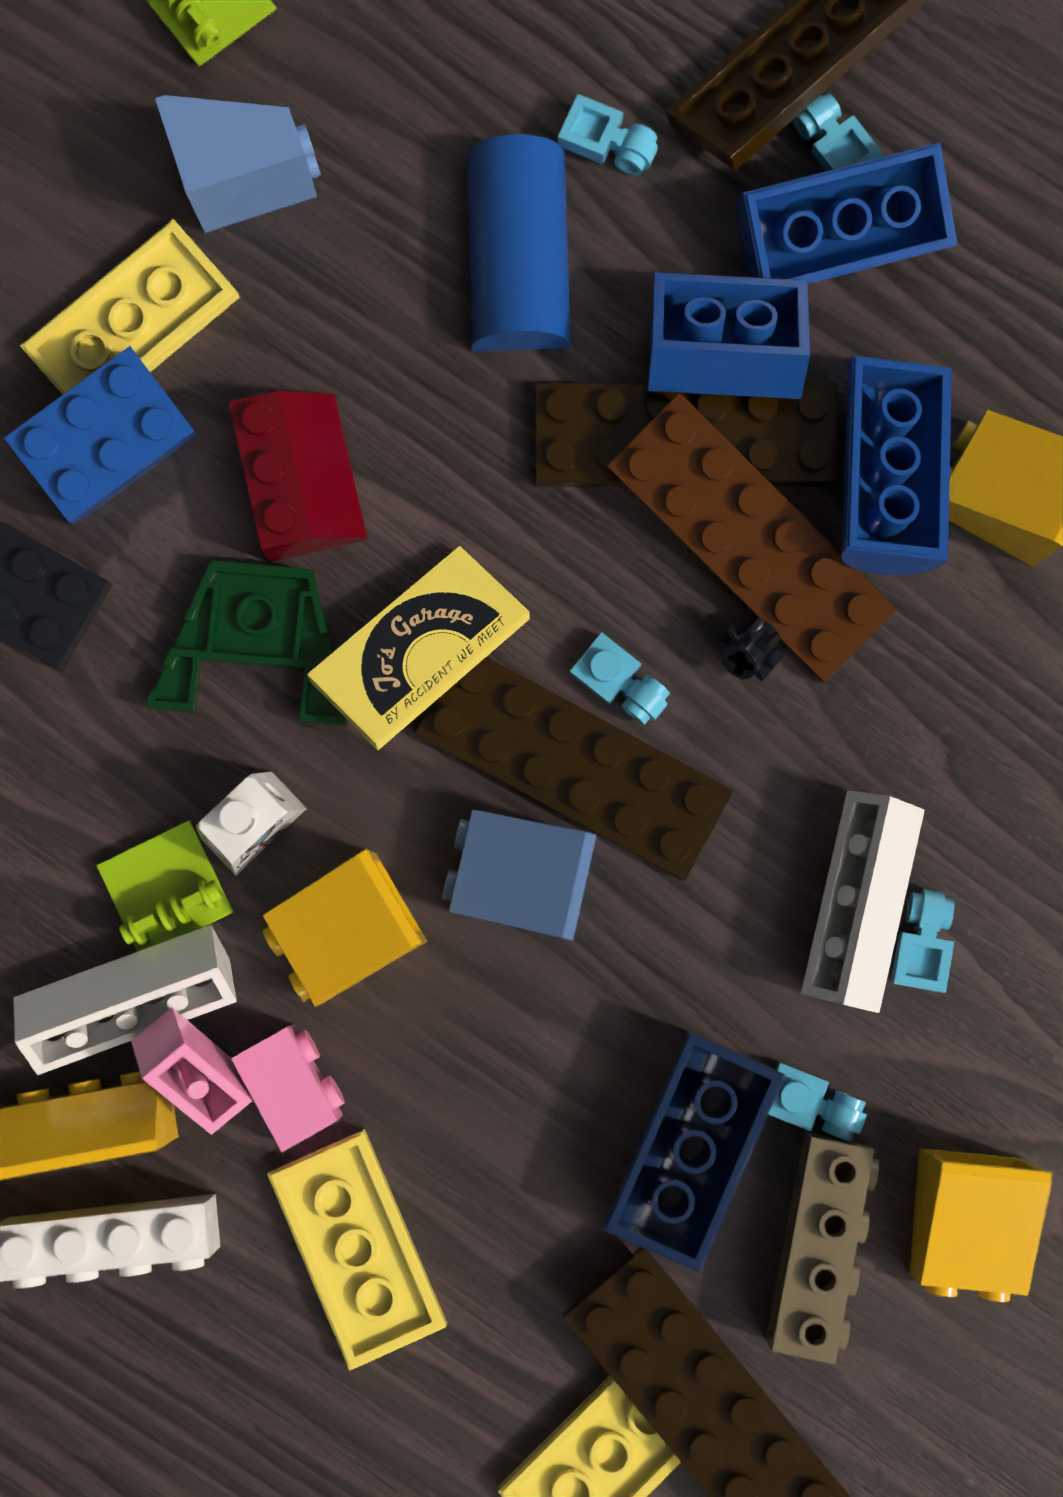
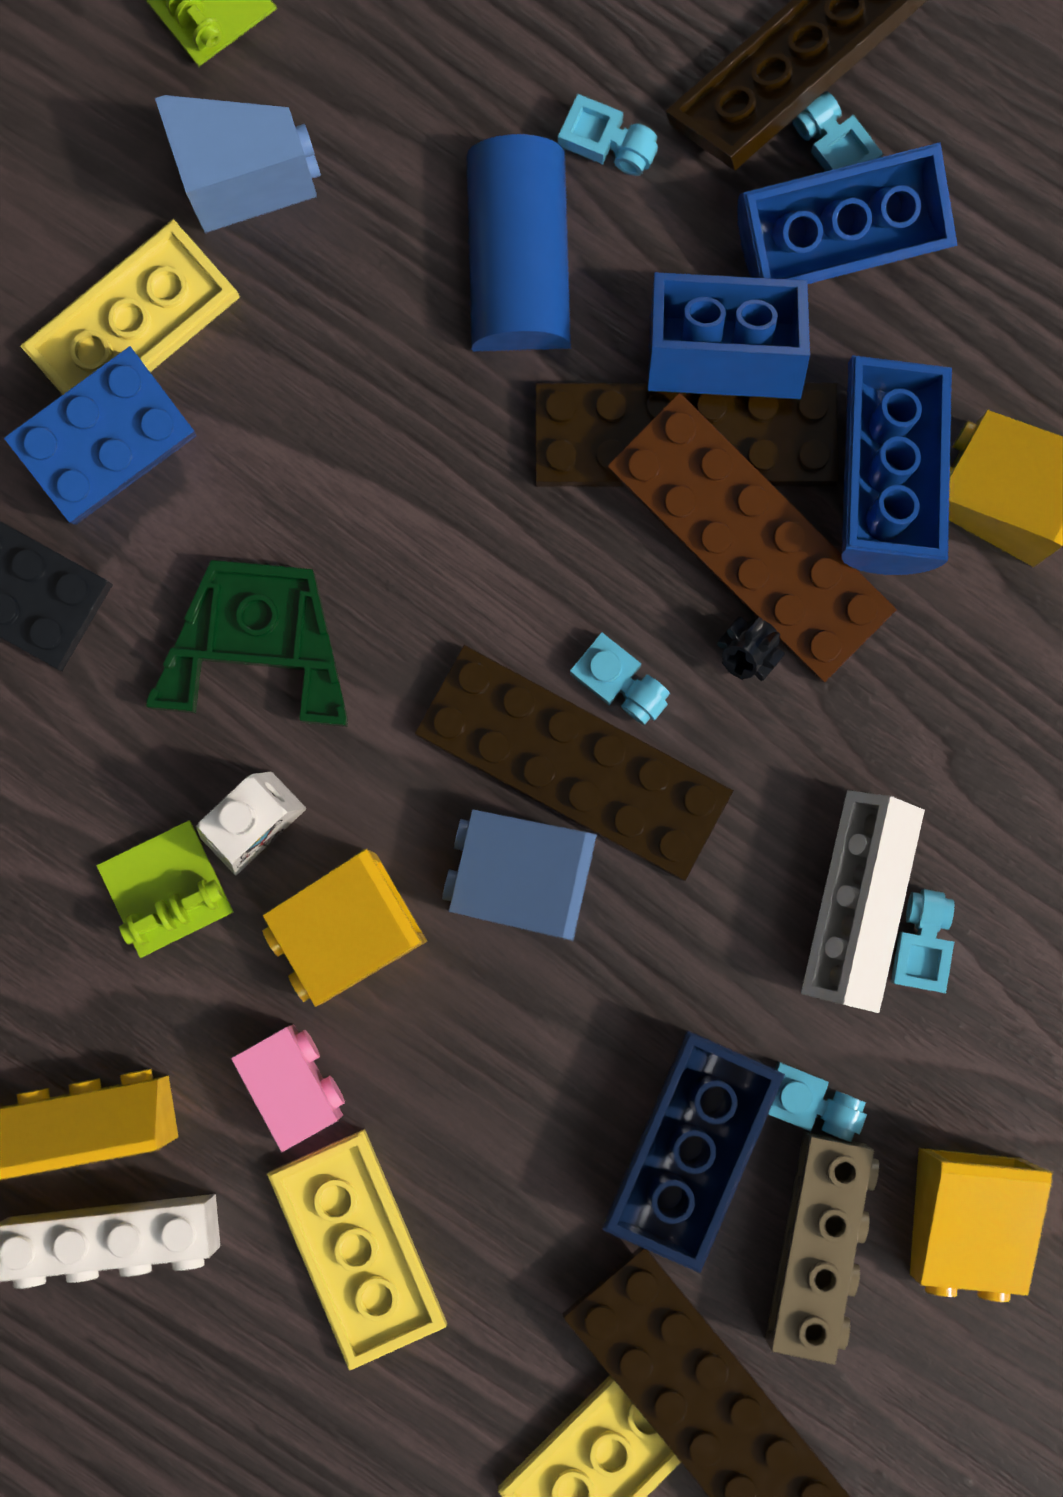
white brick [14,925,237,1075] -> none
bright pink brick [131,1007,252,1135] -> none
dark red slope [228,391,368,562] -> none
light yellow tile [307,546,530,750] -> none

